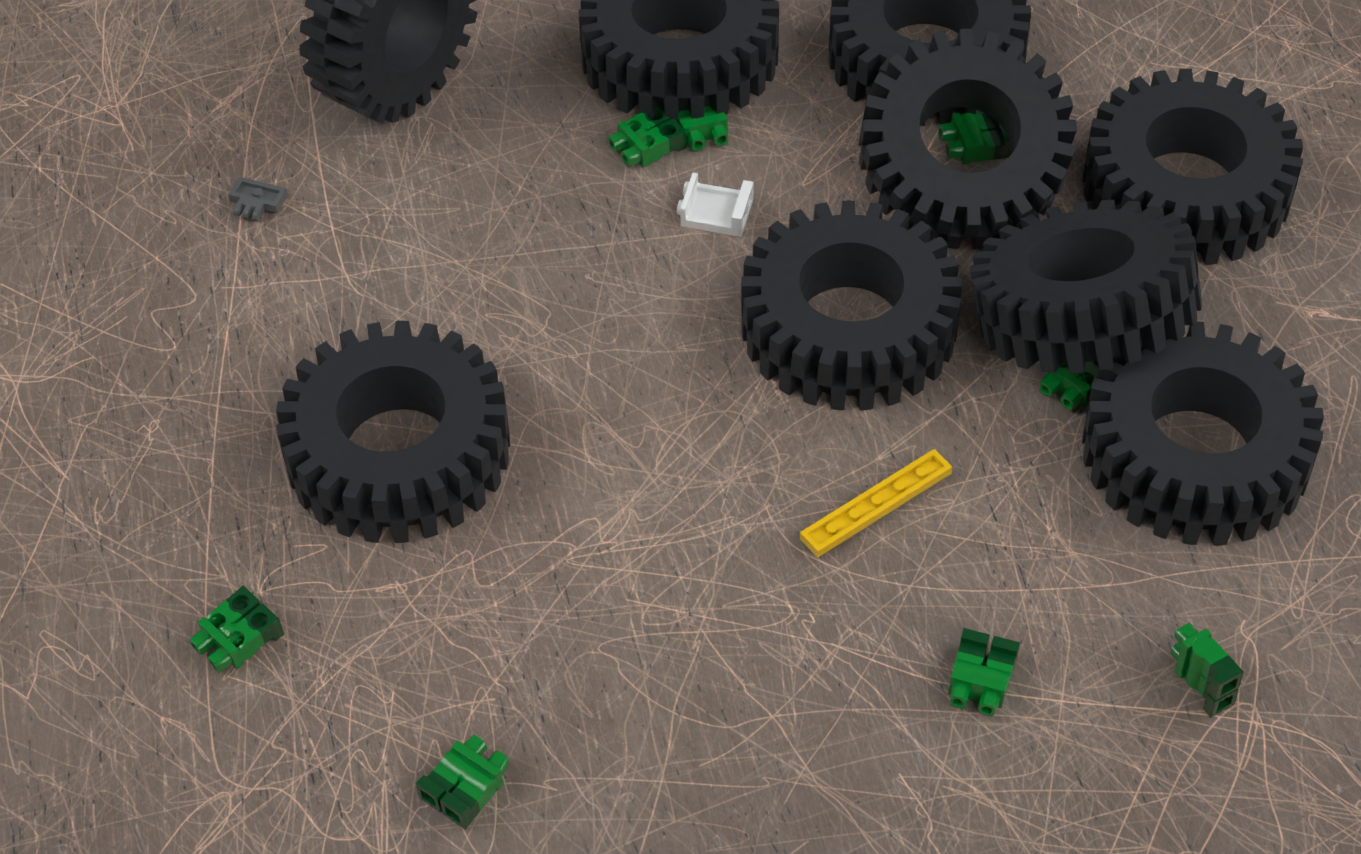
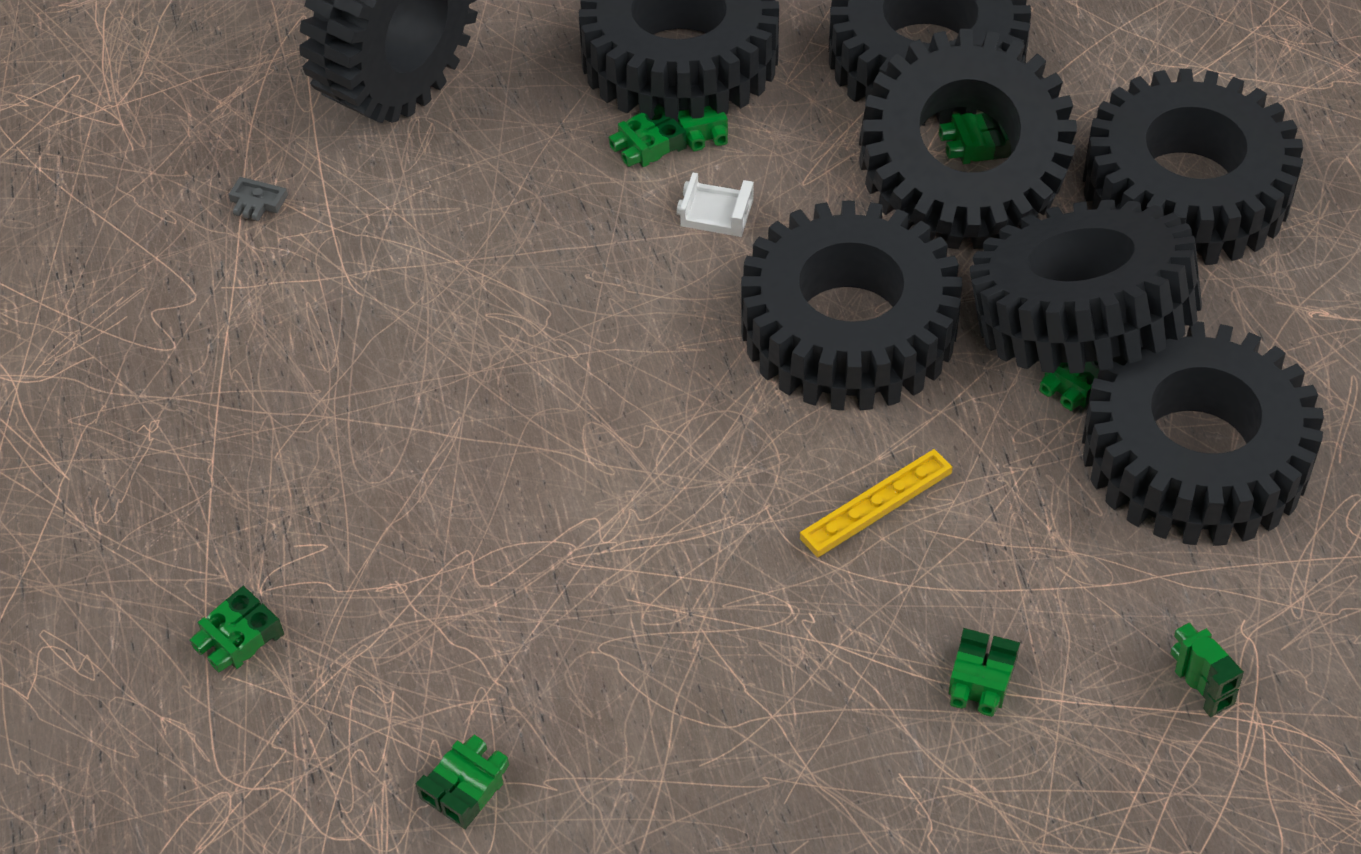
black tyre [276,320,511,543] -> none

